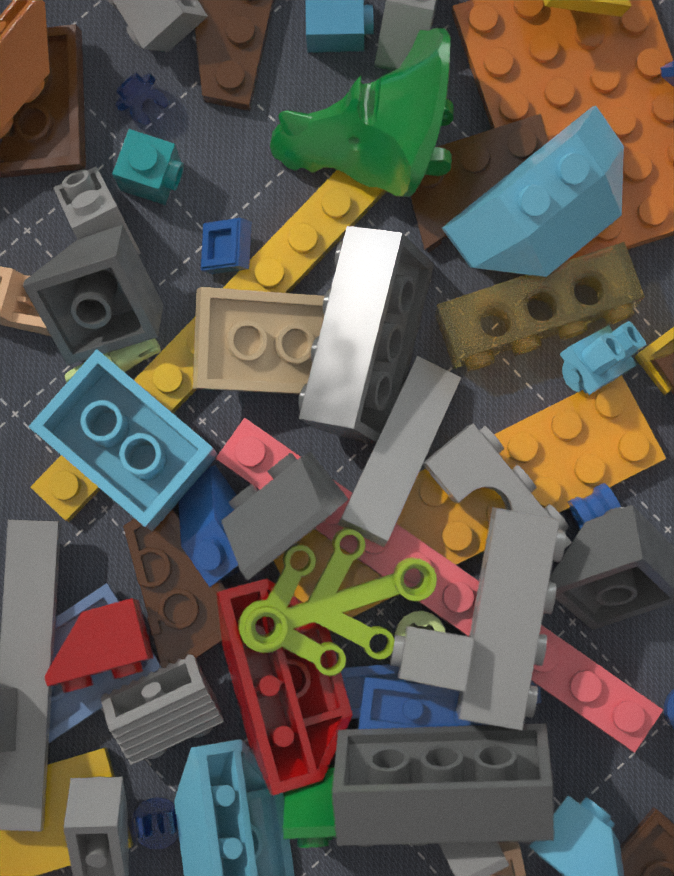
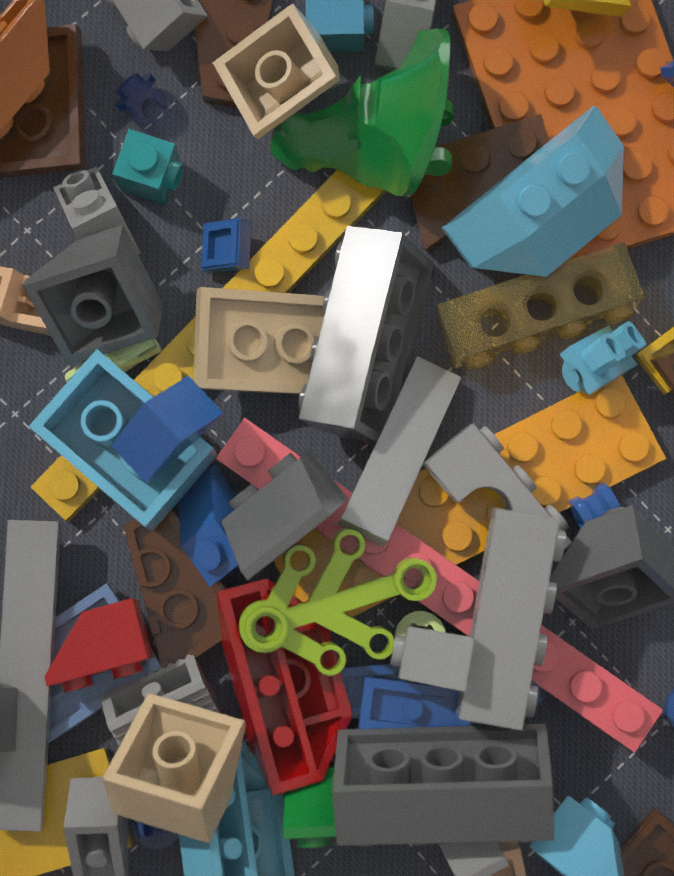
none -> tan slope [102,693,245,843]
none -> blue slope [111,376,224,484]
none -> tan slope [212,3,340,140]

